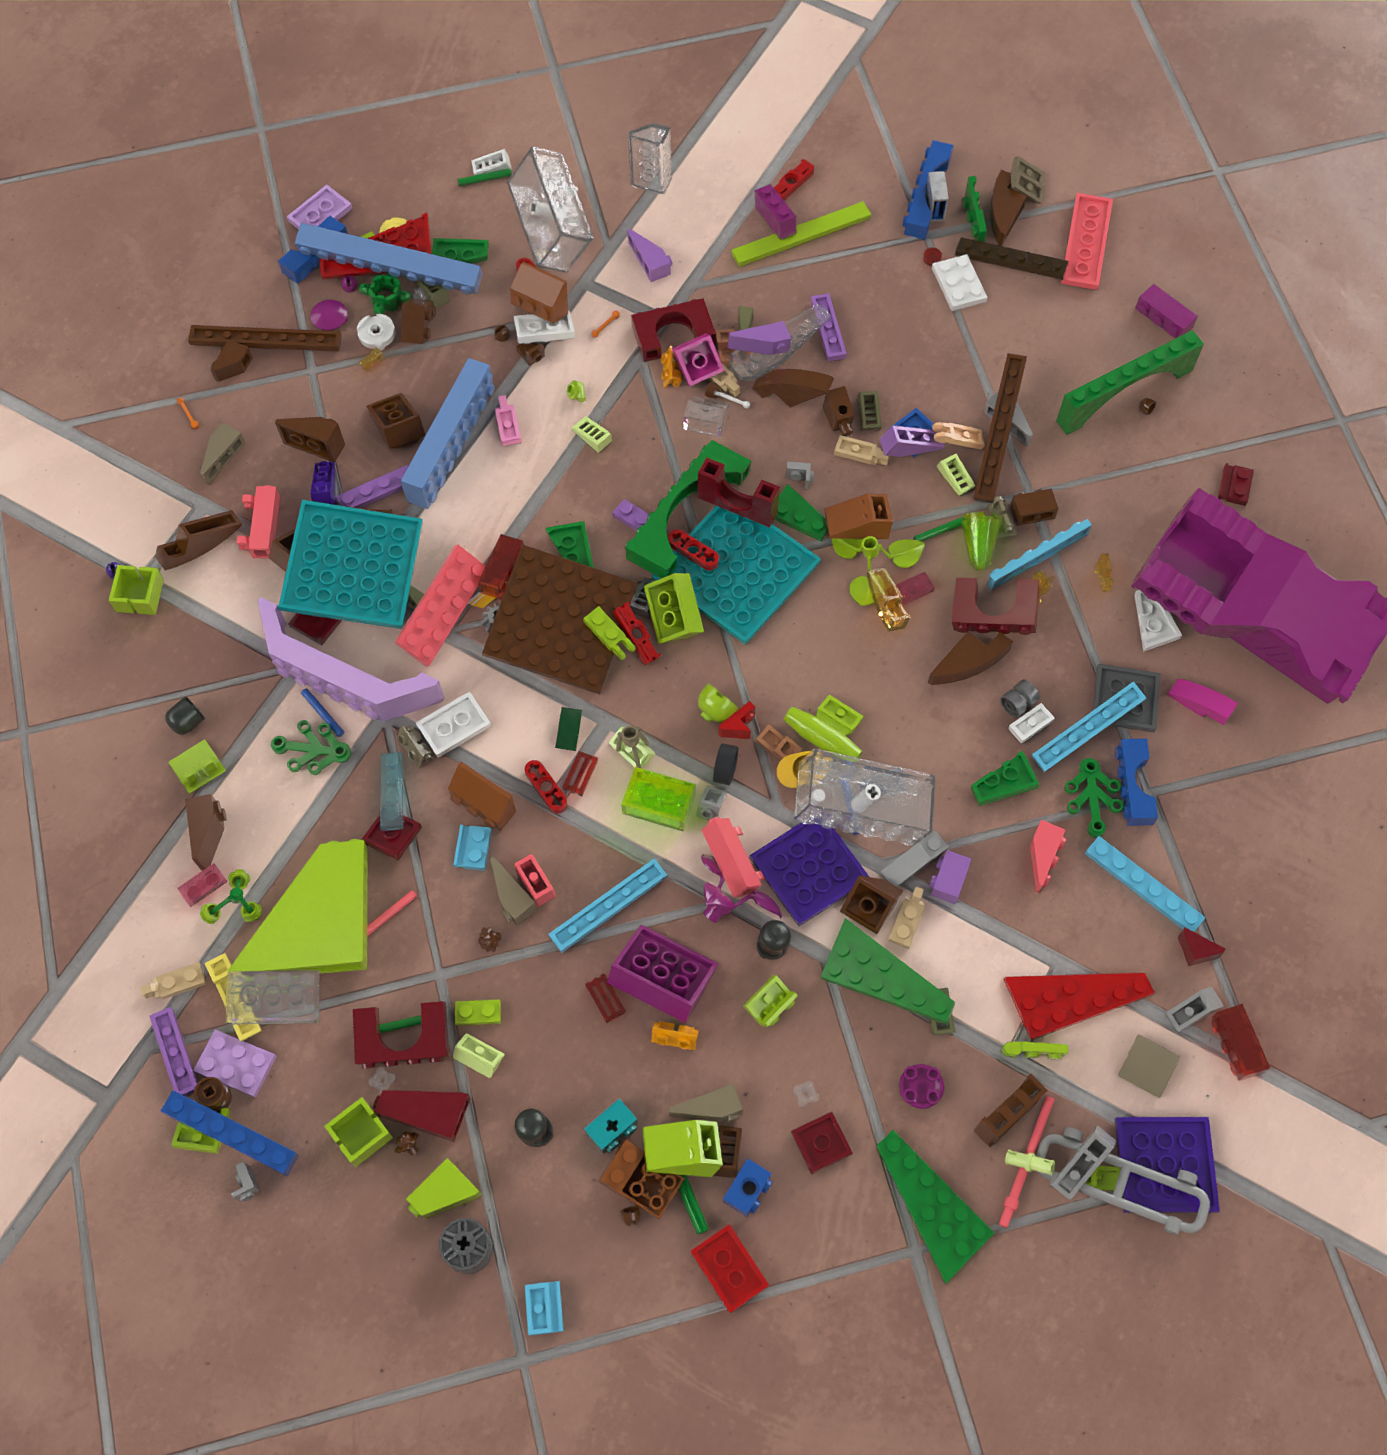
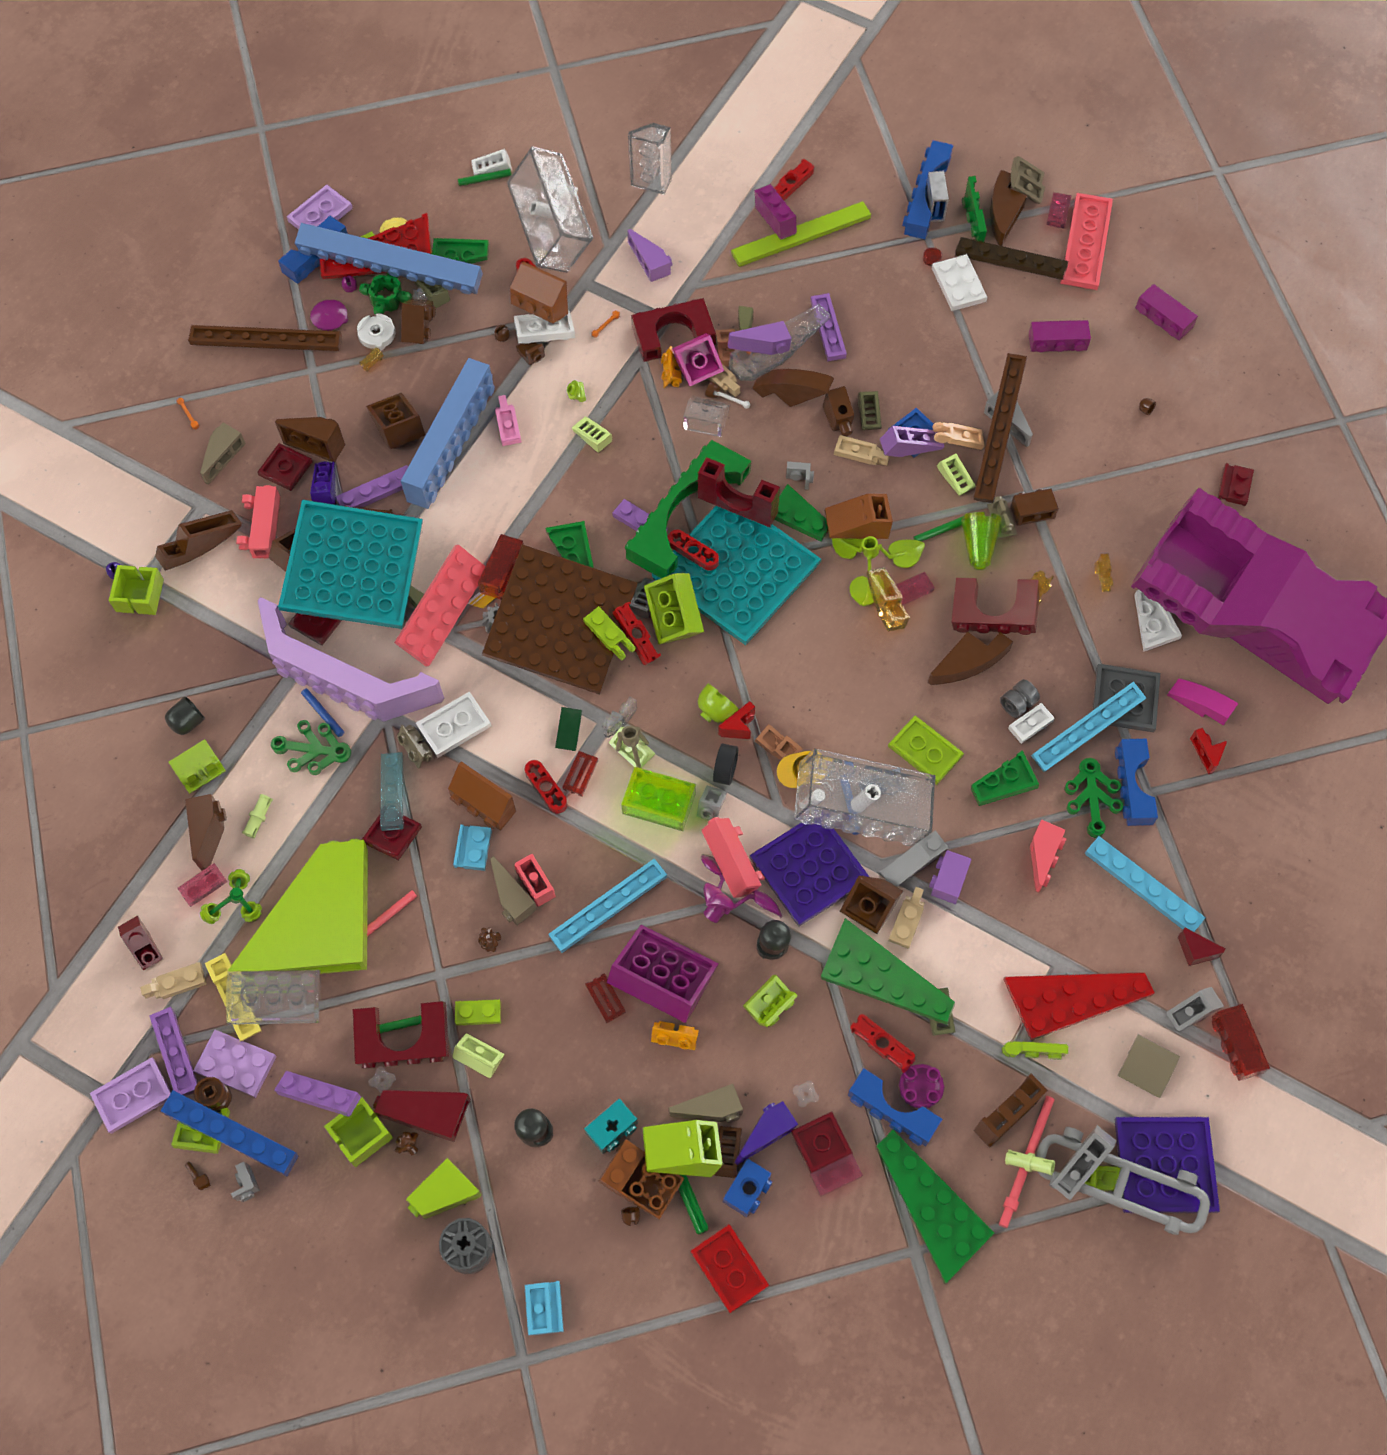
reddish brown slope [210,340,253,382] -> none
lime plate [784,694,864,765] -> none
medium azure plate [987,519,1092,591] -> none
green arch [1056,330,1204,435] -> none
none -> lavender plate [90,1057,171,1134]
none -> slope [118,915,163,971]
none -> reddish brown hand [185,1162,211,1190]
none -> yellowish green pin [242,794,273,839]
none -> dark red tile [257,443,313,491]
none -> medium lavender plate [275,1071,361,1117]
none -> clear slope [602,697,637,738]
none -> dark purple slope [735,1101,798,1165]
none -> clear pink plate [810,1154,863,1197]
none -> blue arch [847,1068,942,1147]
none -> red piece [850,1014,915,1073]
none -> lime tile [888,715,964,785]
none -> magenta brick [1028,320,1091,352]
none -> clear pink plate [1046,192,1071,228]
none -> red slope [1190,727,1227,774]

